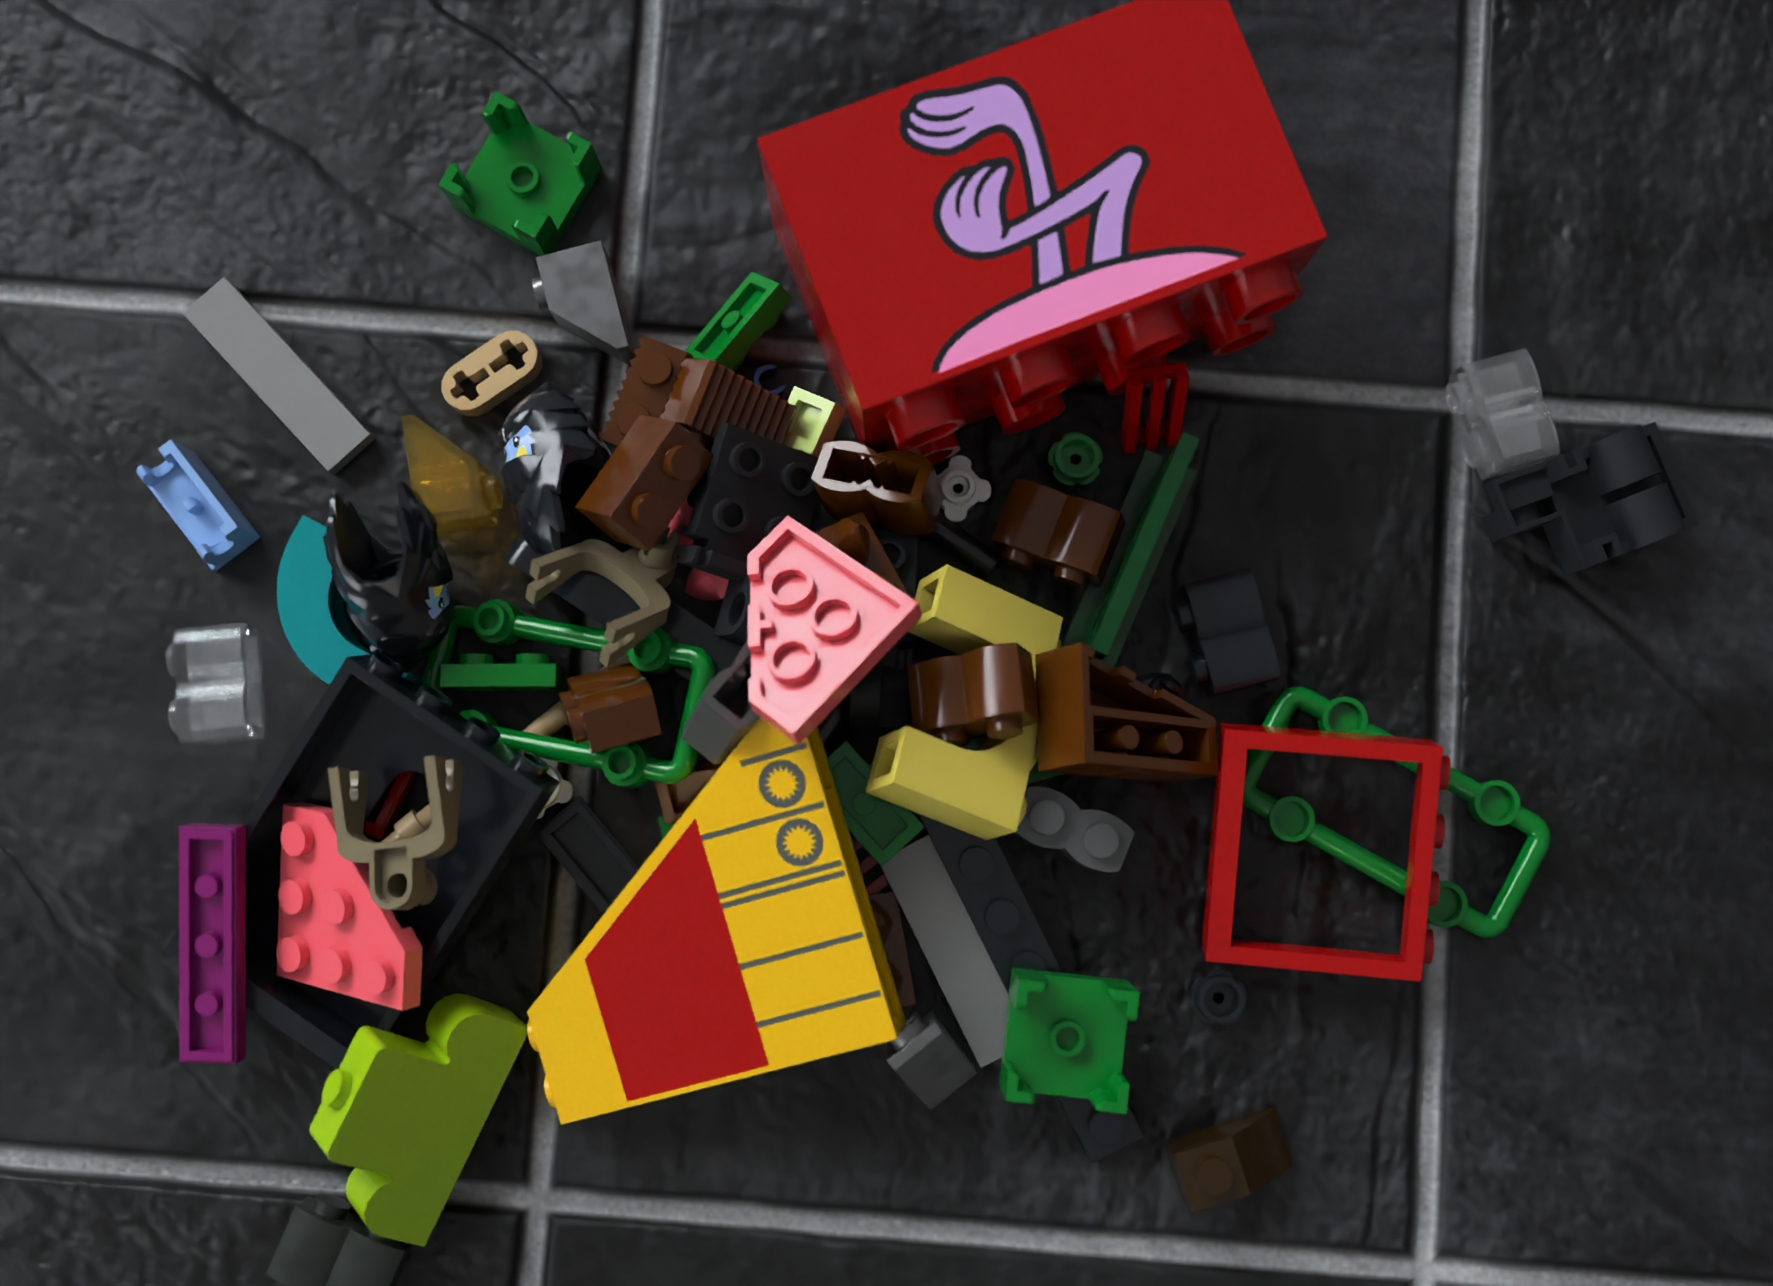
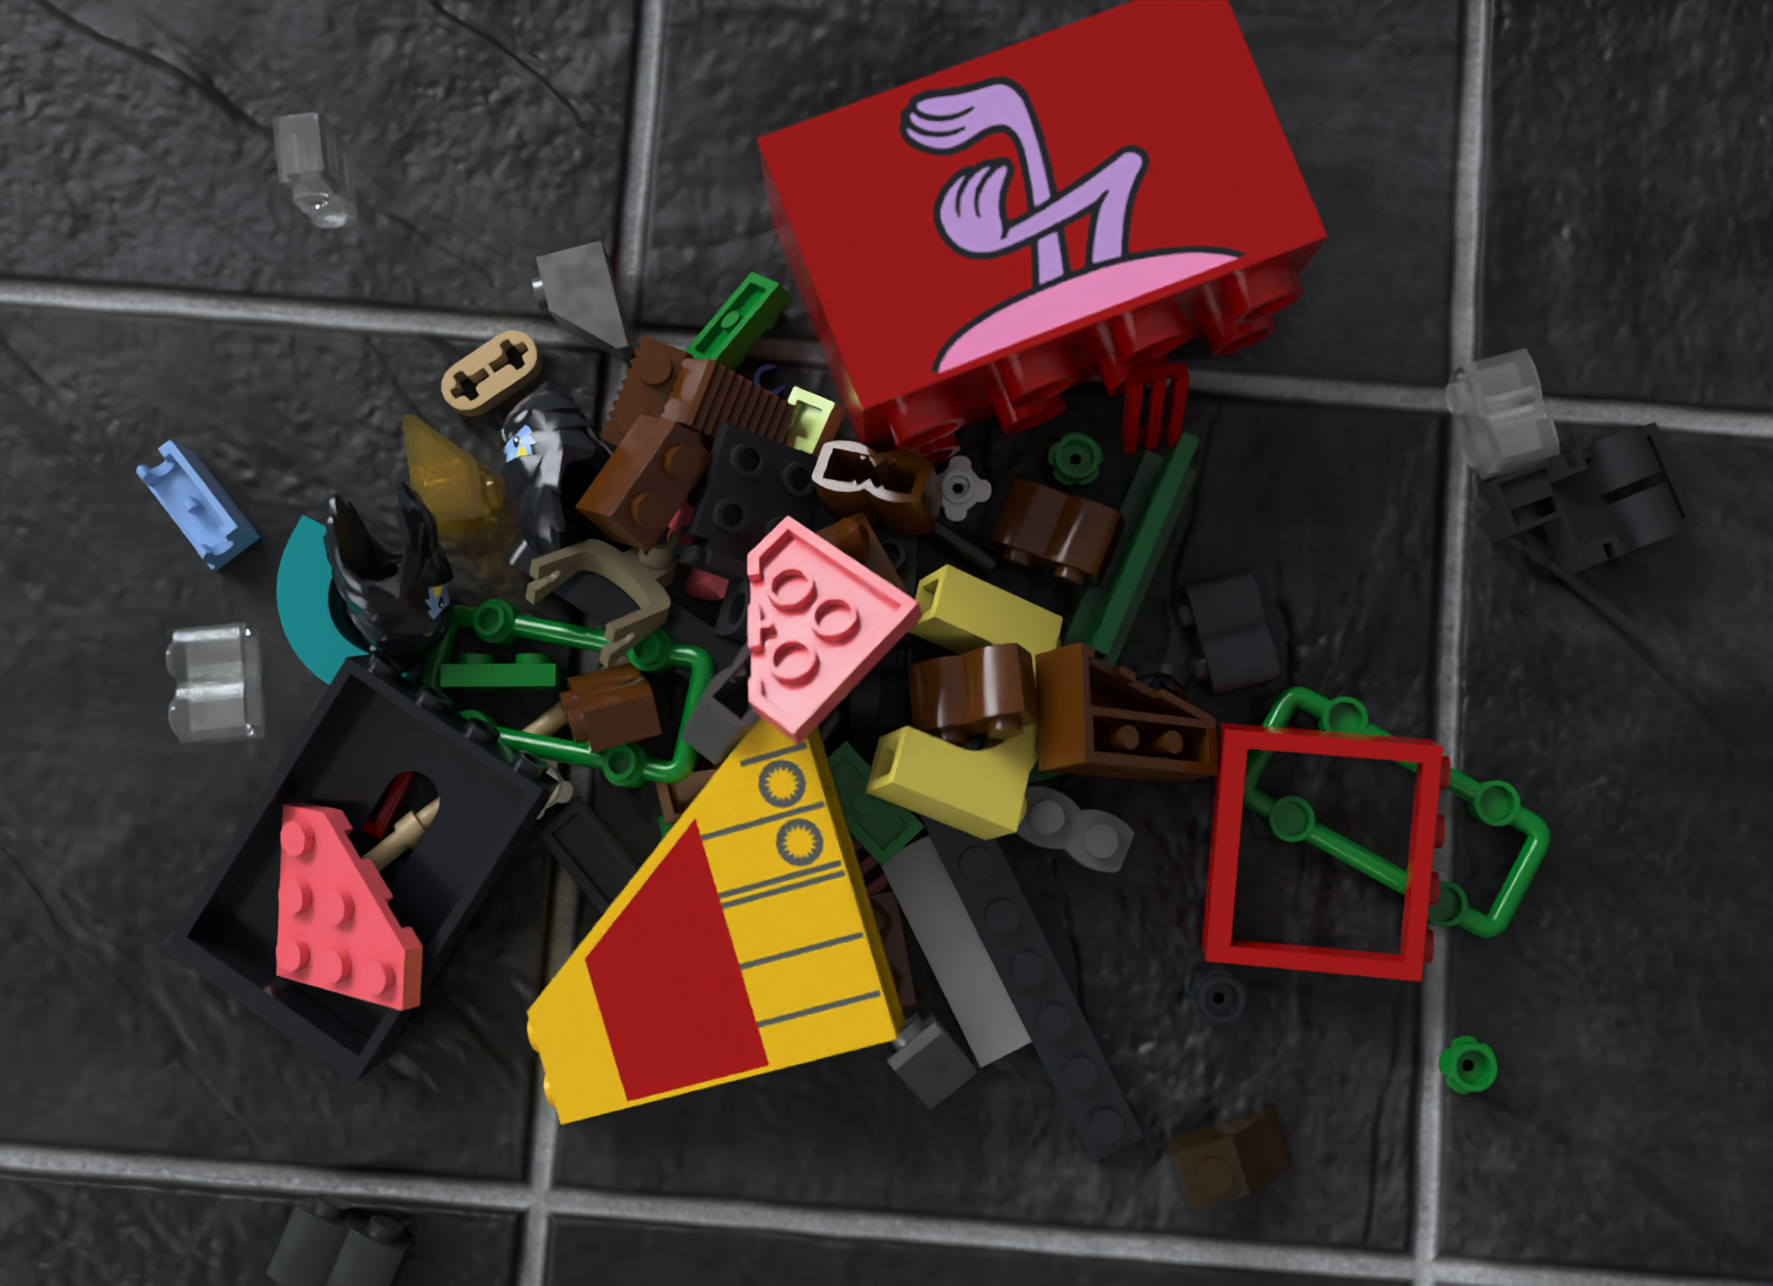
magenta tile [179,823,246,1064] -> none
light grey tile [183,277,376,475] -> none
lime brick [309,993,527,1247] -> none
dark tan piece [327,756,464,910] -> none
green panel [438,91,603,256] -> none
green panel [999,967,1140,1114] -> none
none -> clear brick [272,112,358,228]
none -> green plate [1439,1036,1497,1094]

